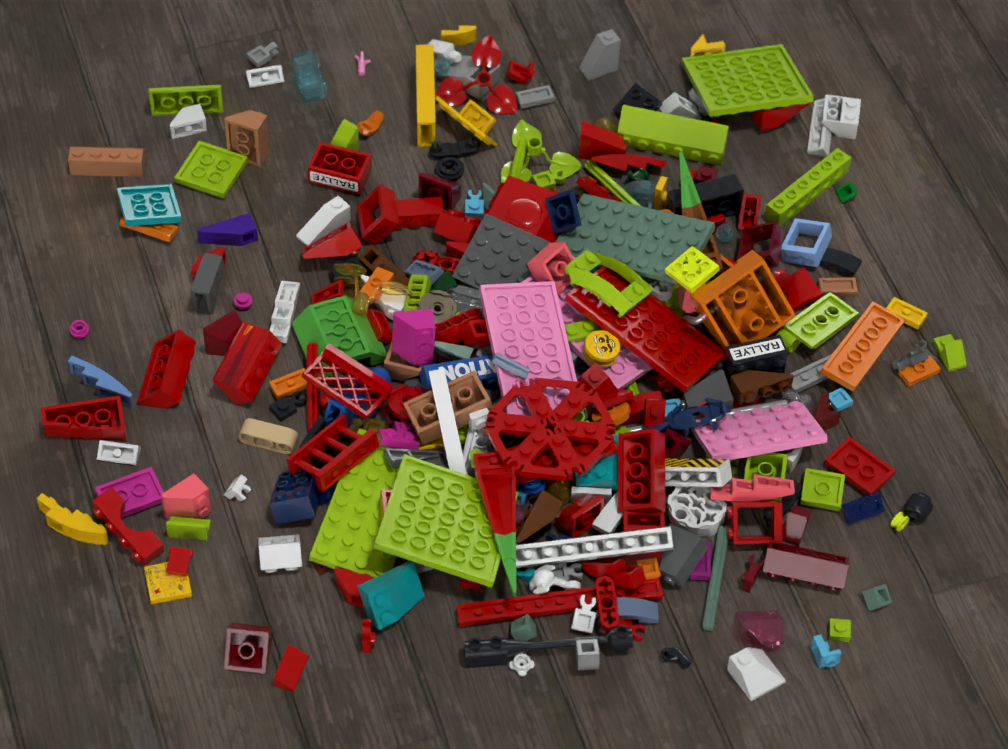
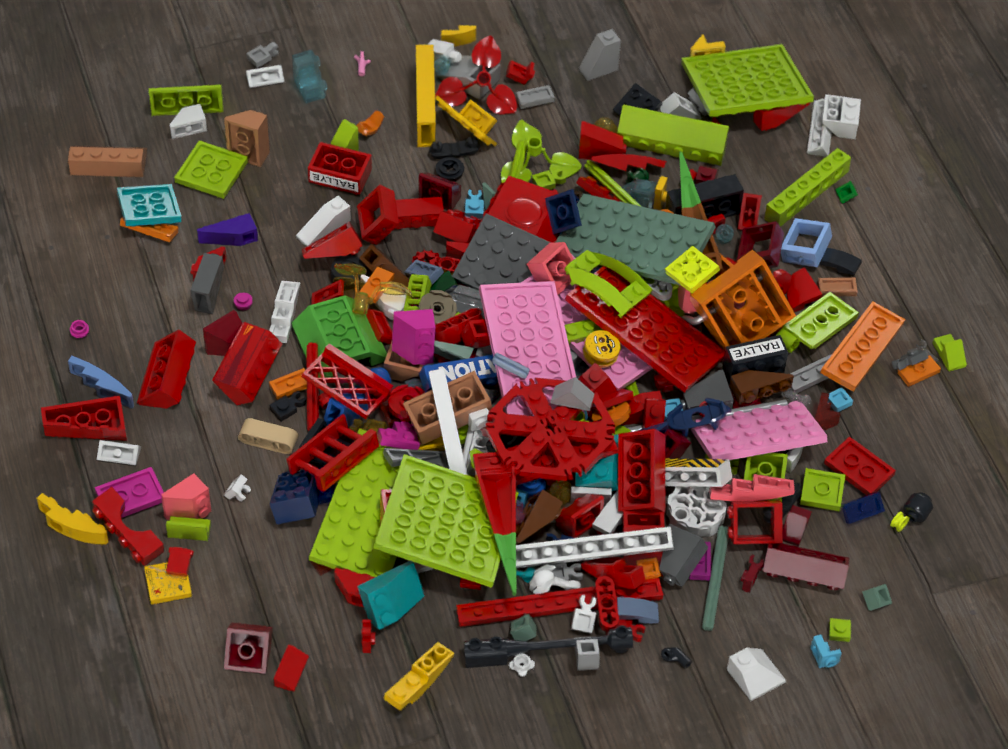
white slope [258,534,302,573] -> none
clear pink slope [736,610,784,648] -> none
yellow plate [886,297,928,330] -> none
none -> yellow slope [384,642,454,710]
none -> light grey slope [551,377,594,411]

